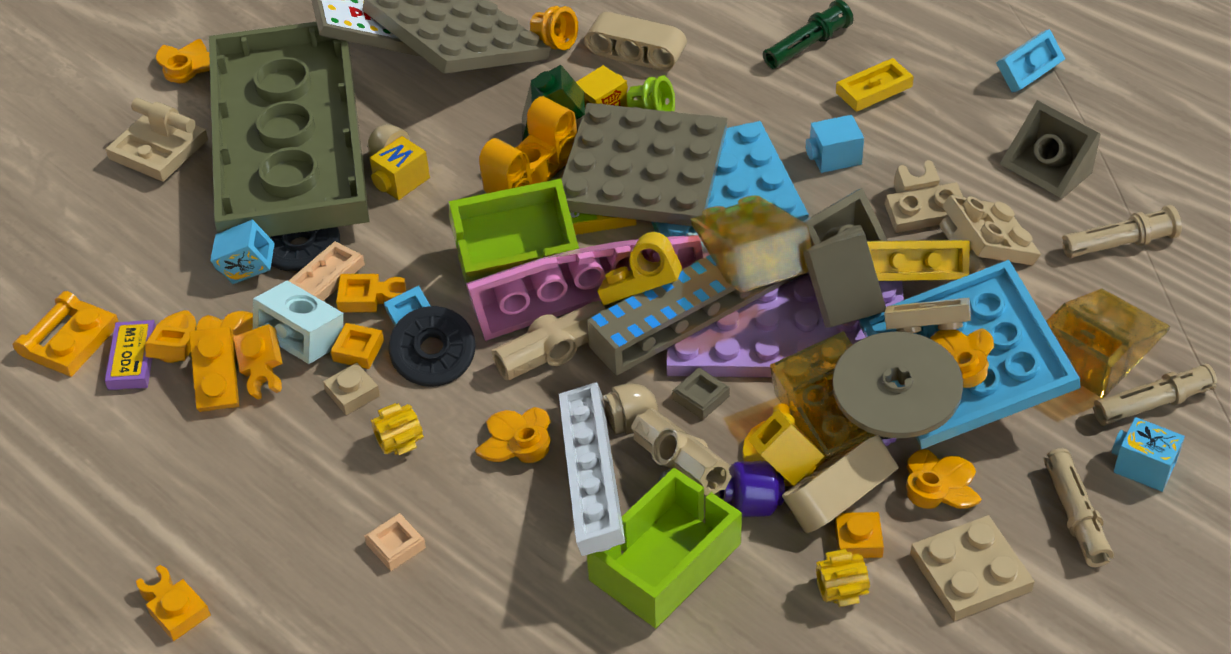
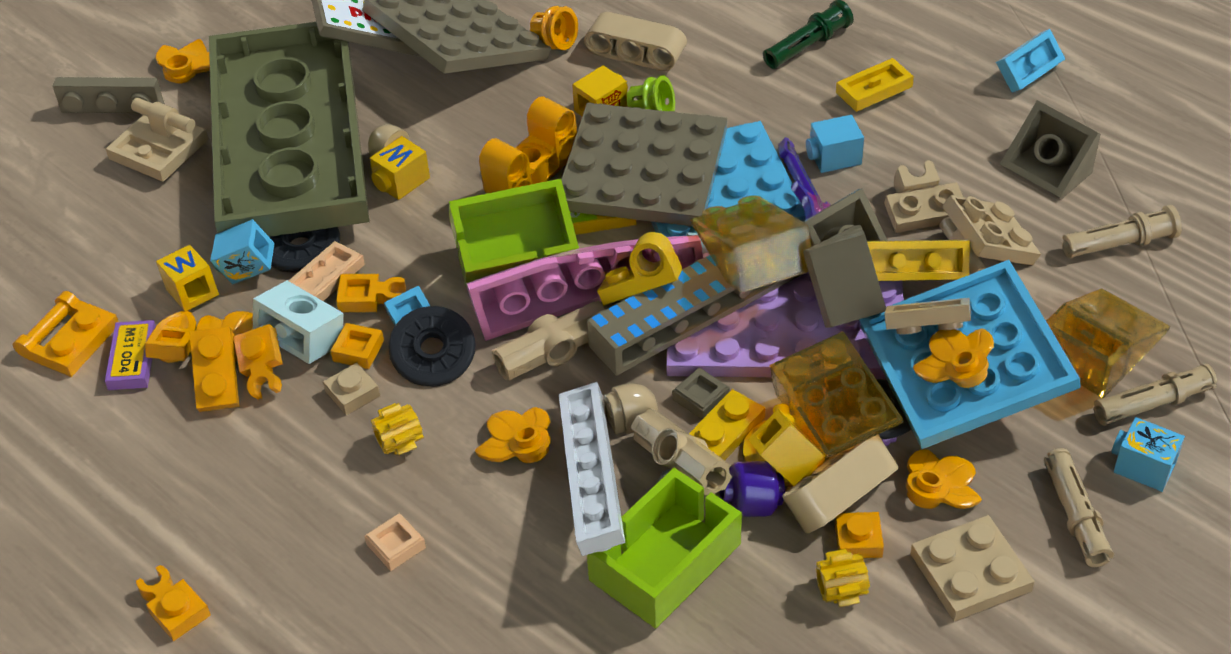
dark green slope [522,65,585,141] -> none
dark tan piece [833,332,963,438] -> none
none -> dark tan plate [52,77,165,113]
none -> yellow brick [156,245,219,312]
none -> yellow plate [689,389,765,461]
none -> dark purple piece [778,137,830,220]

